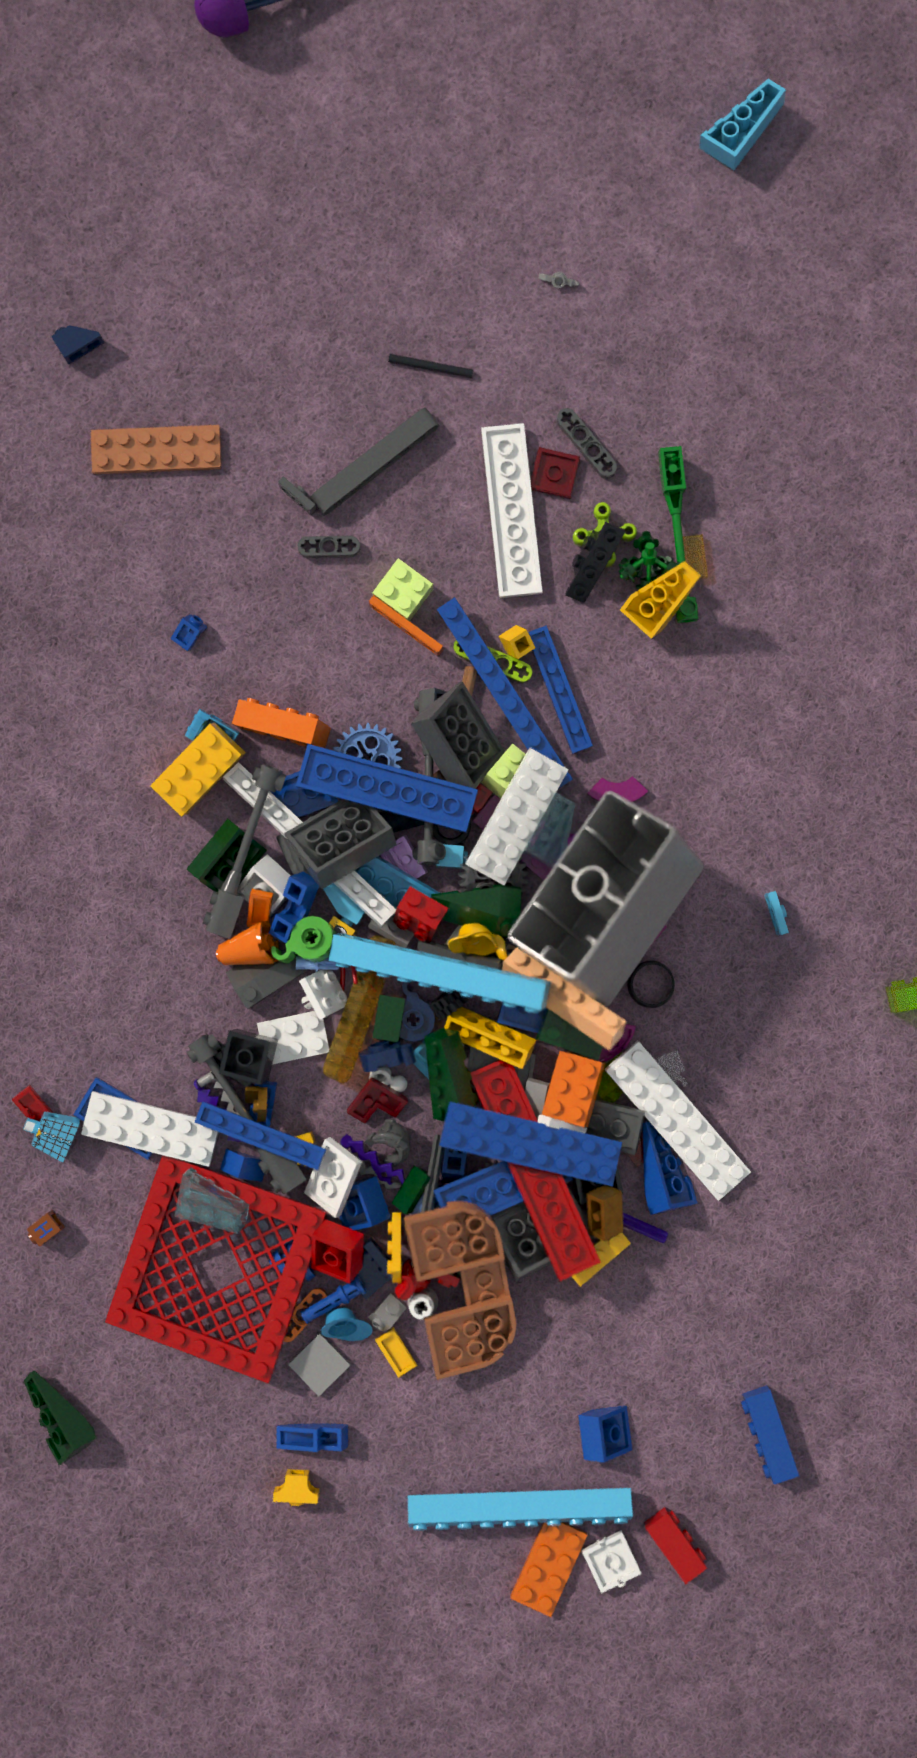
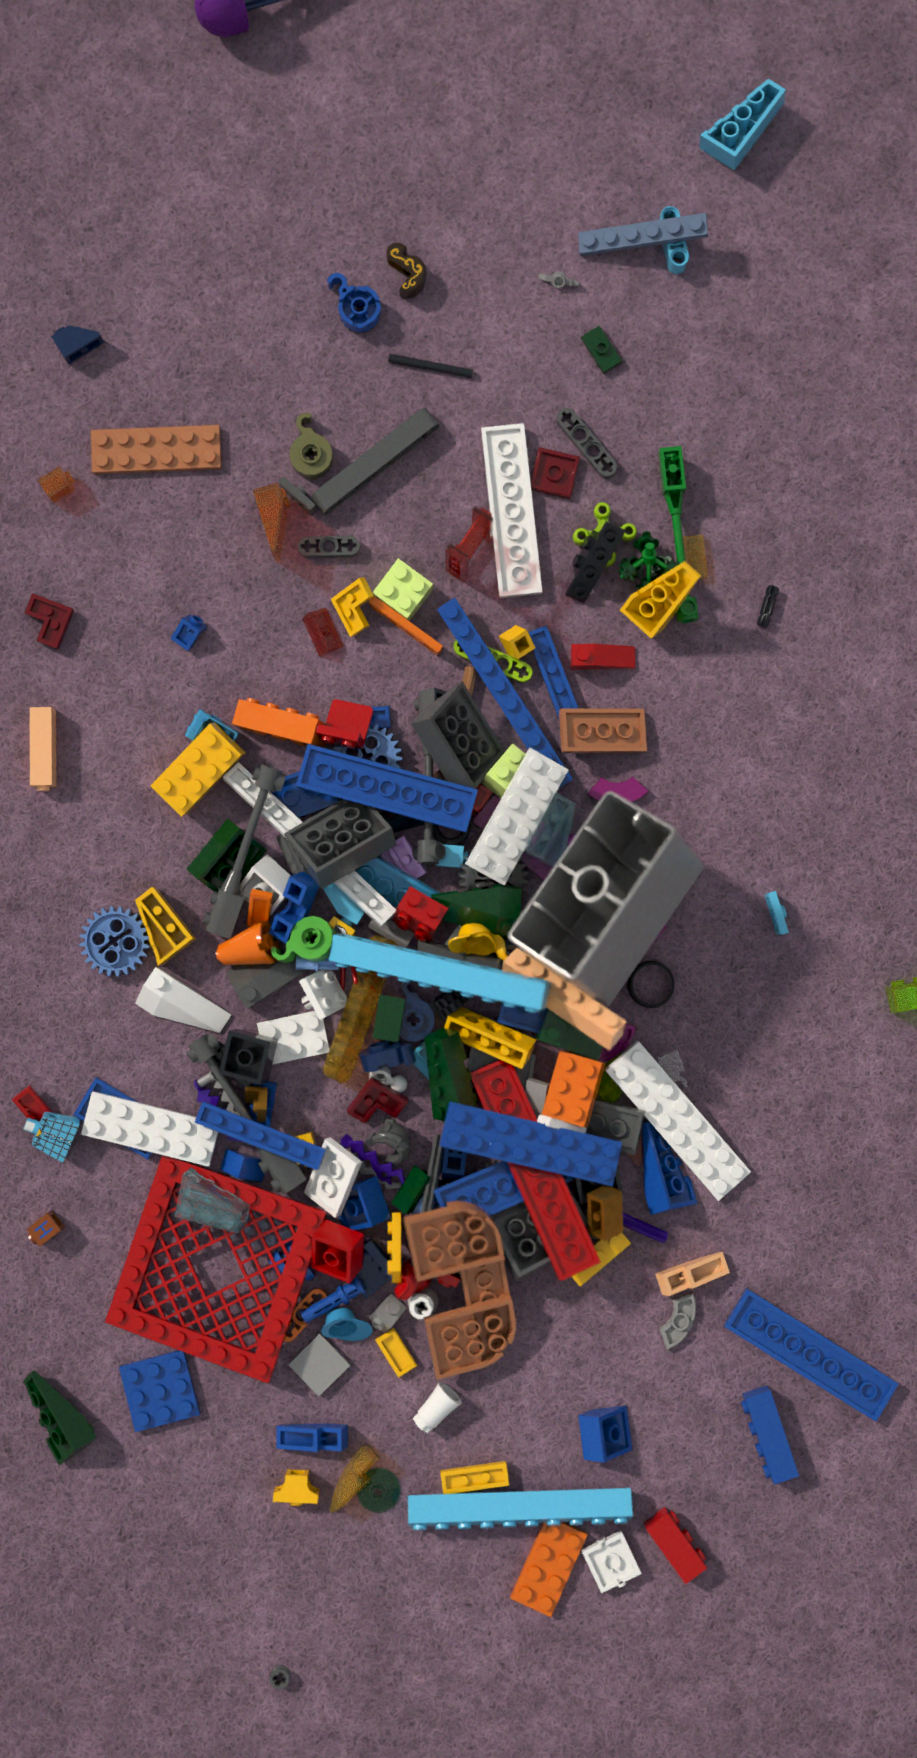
none -> dark red plate [24,593,74,650]
none -> light nougat brick [30,707,56,791]
none -> clear orange brick [38,466,75,503]
none -> medium blue gear [79,906,151,977]
none -> blue plate [119,1350,200,1432]
none -> yellow wedge [135,886,197,966]
none -> white wedge [135,967,232,1033]
none -> clear orange slope [253,482,290,562]
none -> dark grey bush [269,1665,290,1689]
none -> olive piece [290,413,333,480]
none -> clear red slope [303,608,343,657]
none -> red bracket [316,699,374,749]
none -> blue piece [327,273,381,333]
none -> clear yellow slope [330,1444,380,1513]
none -> yellow plate [331,577,374,637]
none -> clear green dish [356,1467,400,1513]
none -> blue tile [370,706,391,729]
none -> dark brown animal [387,243,426,299]
none -> white plant [413,1381,462,1433]
none -> yellow plate [440,1461,509,1494]
none -> clear red fence [445,507,494,583]
none -> nougat plate [559,708,647,753]
none -> red slope [570,644,635,670]
none -> sand blue plate [578,213,708,256]
none -> dark green plate [581,325,622,374]
none -> light nougat slope [655,1252,730,1296]
none -> medium azure beam [659,206,689,274]
none -> light grey tile [659,1292,696,1350]
none -> blue plate [723,1288,898,1422]
none -> black axle [757,585,779,628]

